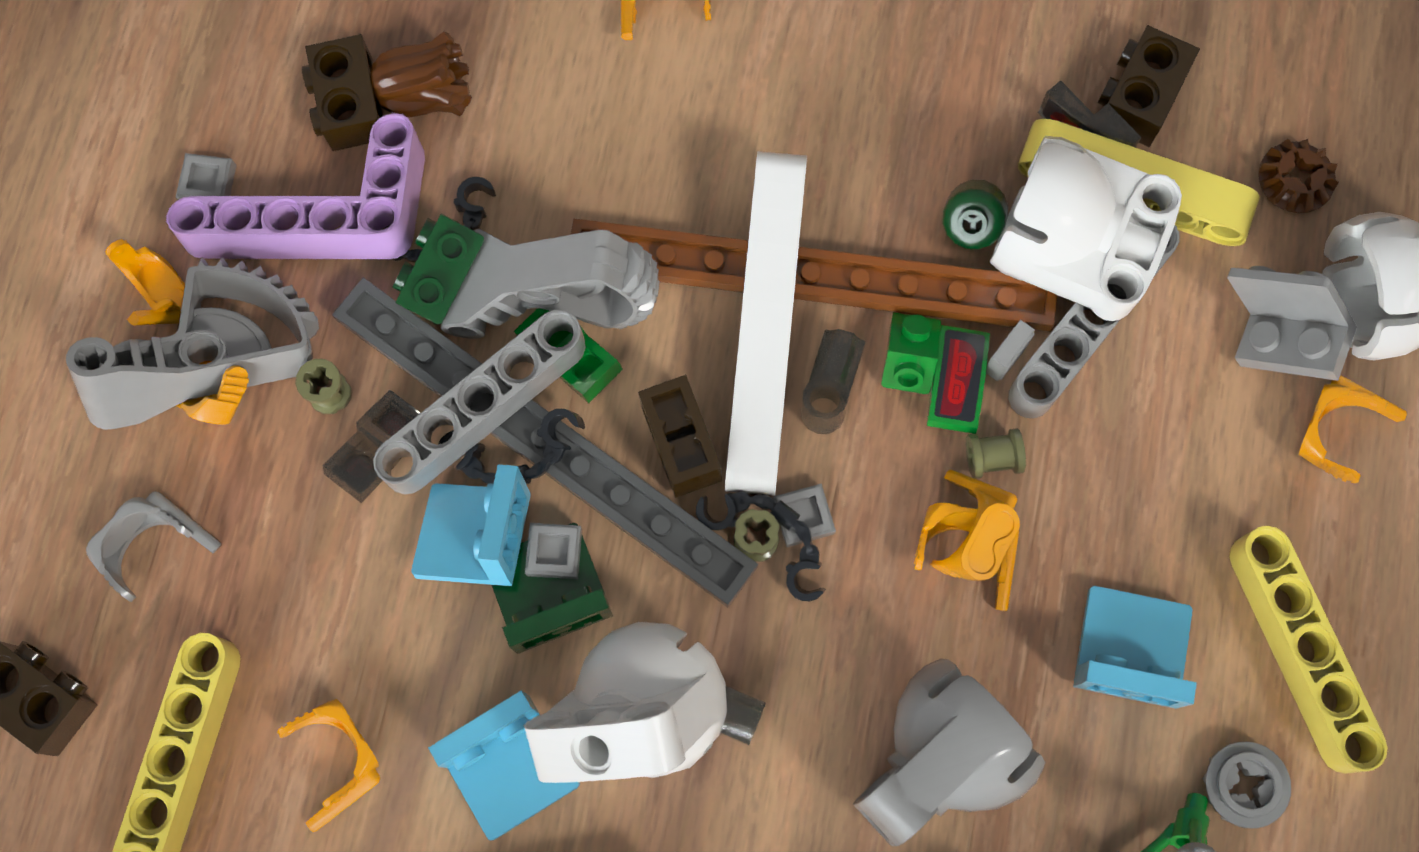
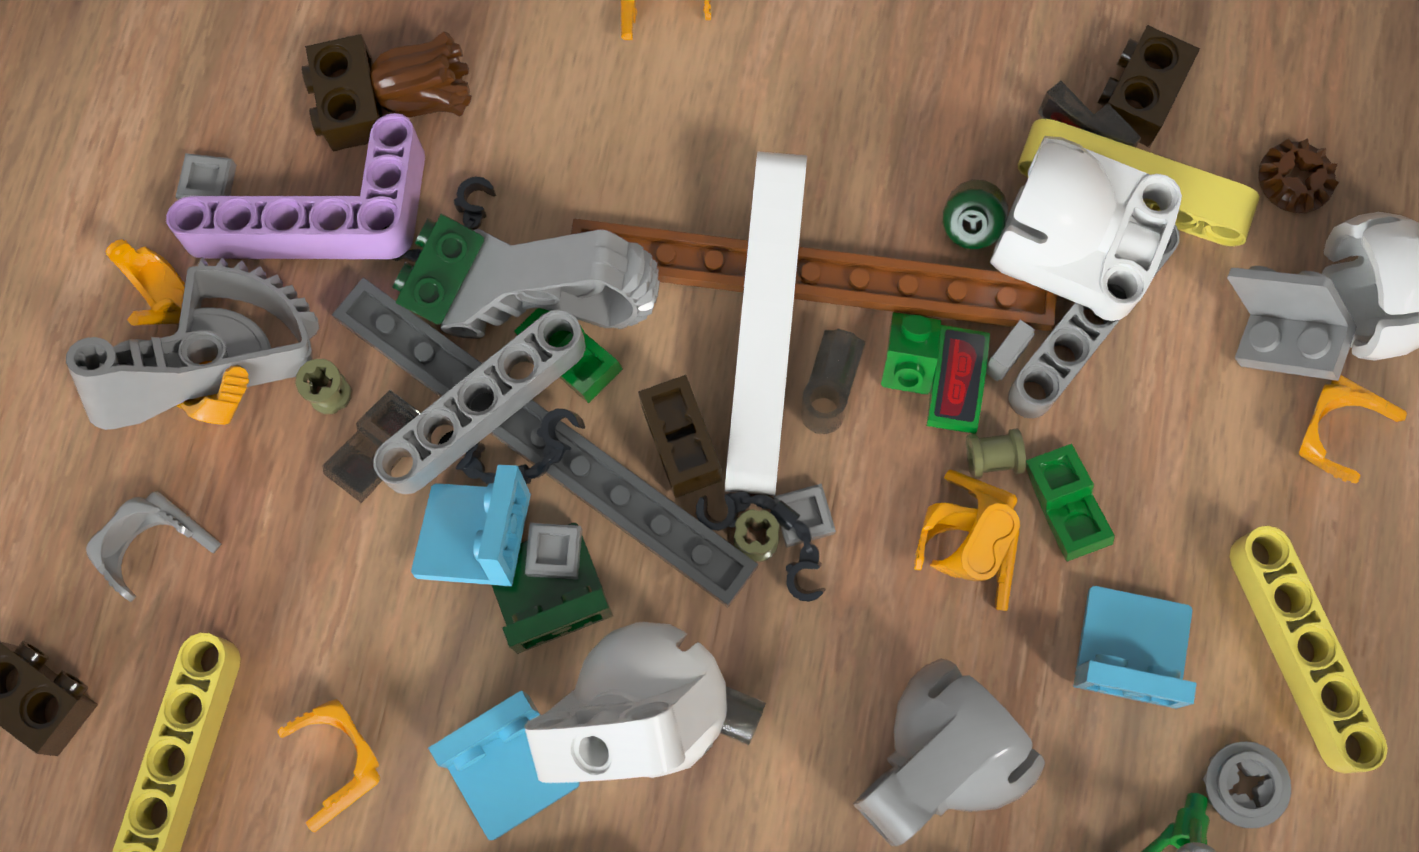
none -> green slope [1026,444,1115,562]

